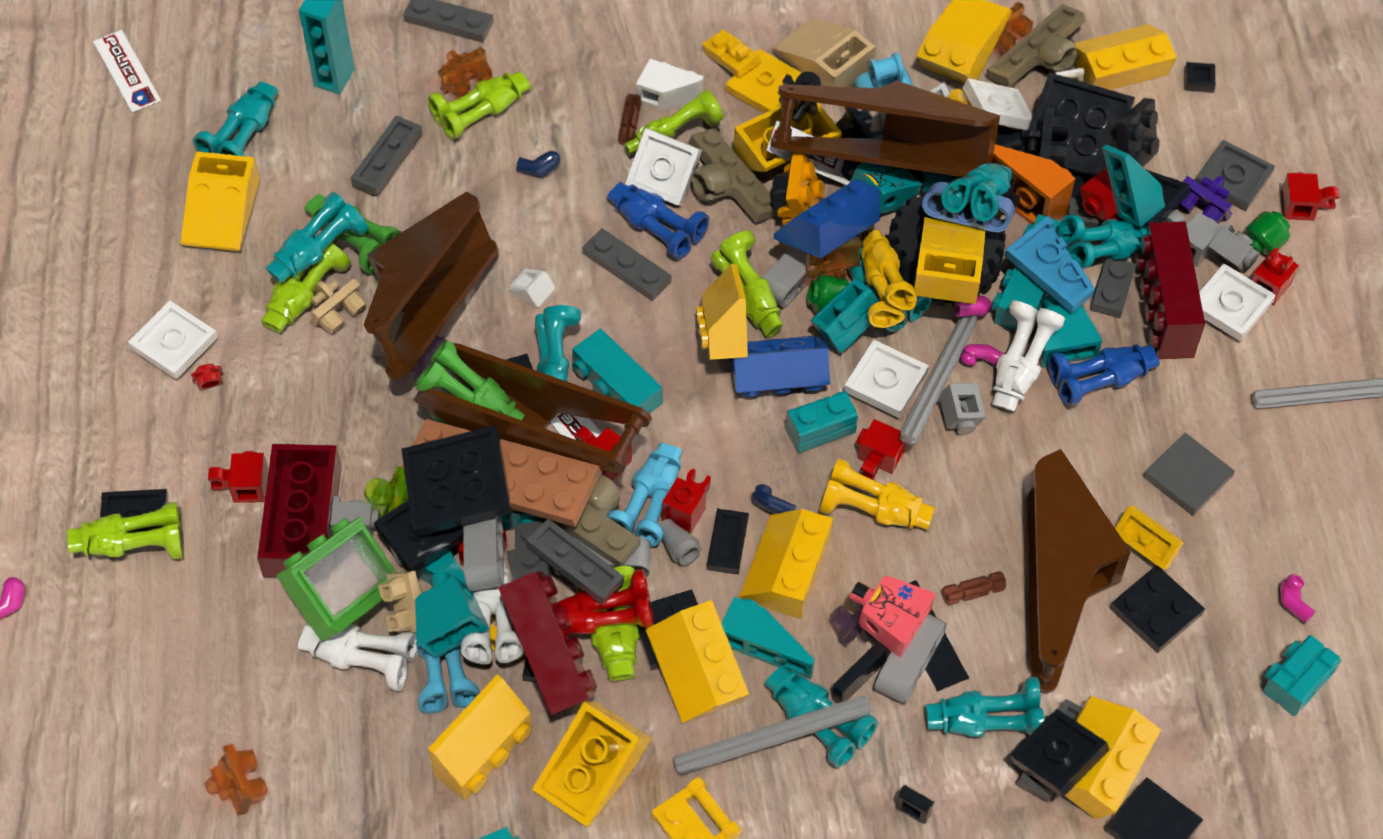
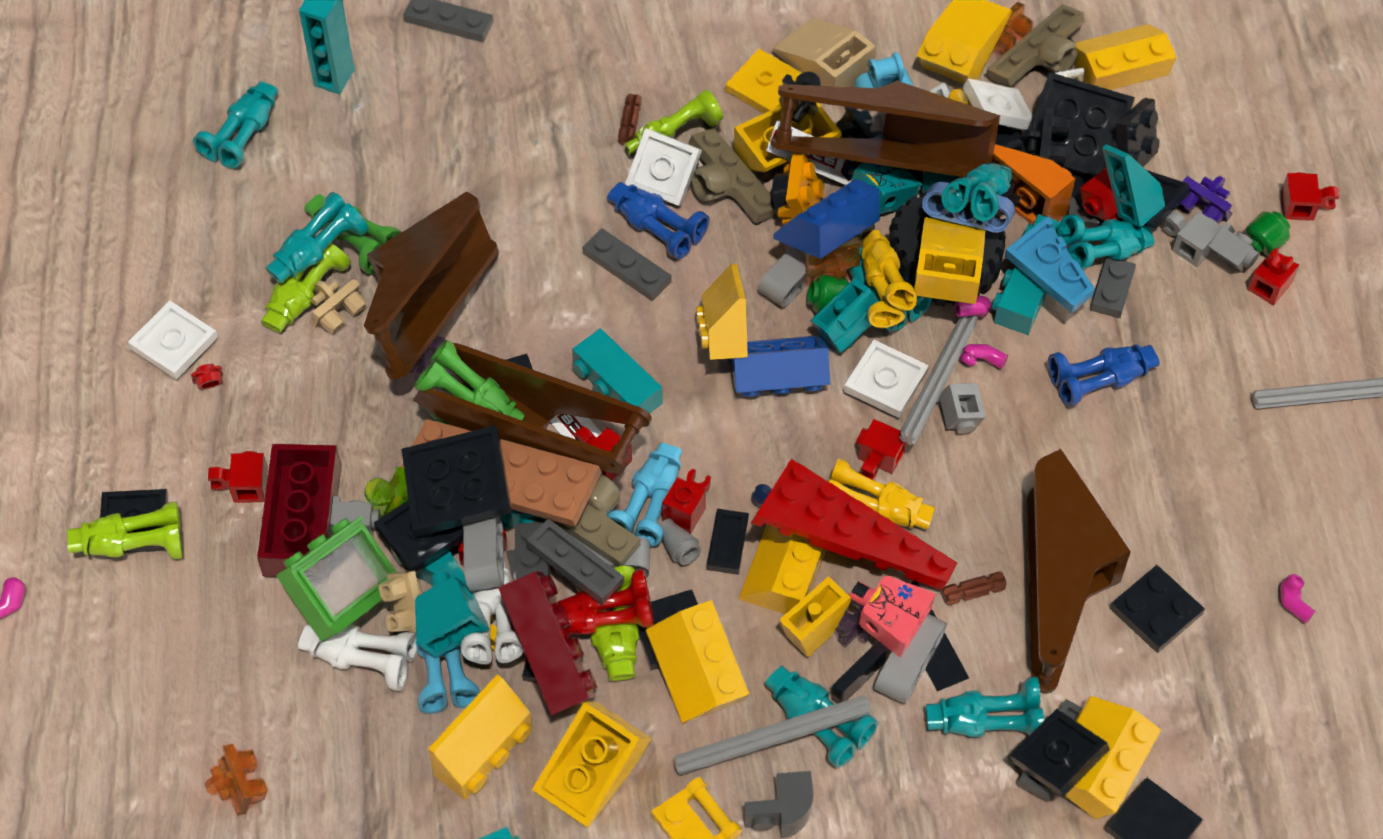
white sticker [93,30,161,112] -> none
yellow slope [180,151,260,252] -> none
dark grey plate [350,115,422,196] -> none
lime piece [427,71,531,140] -> none
clear orange hips [438,46,492,98] -> none
white slope [508,268,555,307] -> none
dark blue arm [516,151,560,177] -> none
teal piece [535,305,581,381] -> none
white slope [636,59,704,111] -> none
yellow plate [702,29,761,78] -> none
lime piece [710,230,783,338] -> none
teal slope [722,597,815,679] -> none
teal brick [785,390,858,454] -> none
black tile [896,784,934,824] -> none
white piece [992,300,1065,412] -> none
teal torso [1035,295,1102,368] -> none
yellow plate [1115,505,1184,570] -> none
dark red brick [1136,221,1205,360] -> none
dark grey tile [1143,432,1235,516] -> none
black tile [1185,62,1216,93] -> none
dark grey tile [1195,140,1275,212] -> none
white plate [1199,264,1276,342] -> none
teal brick [1263,635,1342,716] -> none
none -> dark grey brick [744,771,813,838]
none -> red wing [751,458,957,590]
none -> yellow slope [779,576,851,658]

